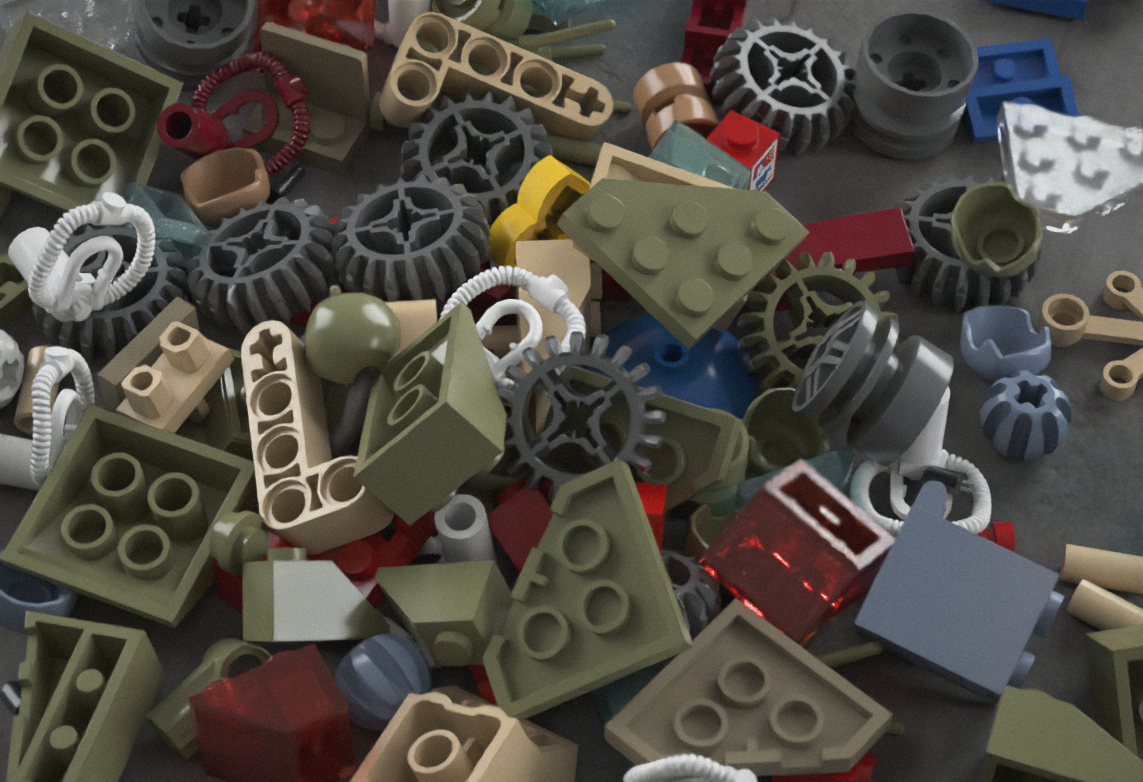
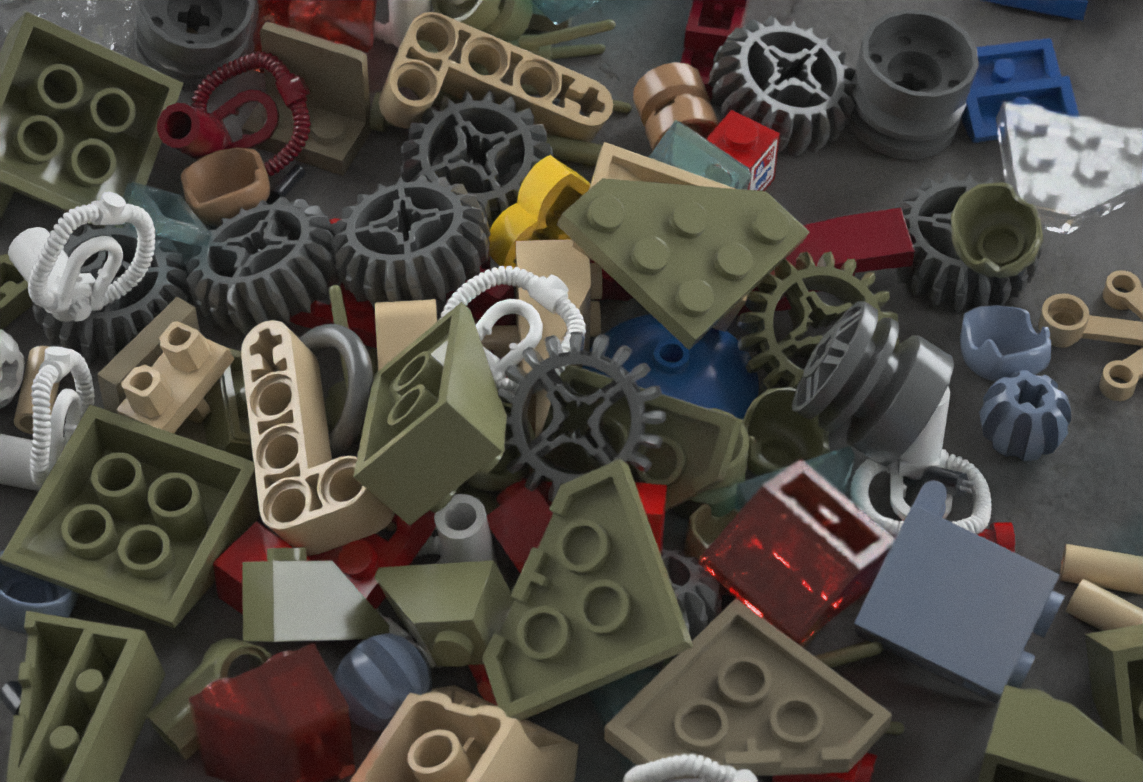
olive plate [209,511,269,575] -> none
olive hair [304,293,402,384] -> none

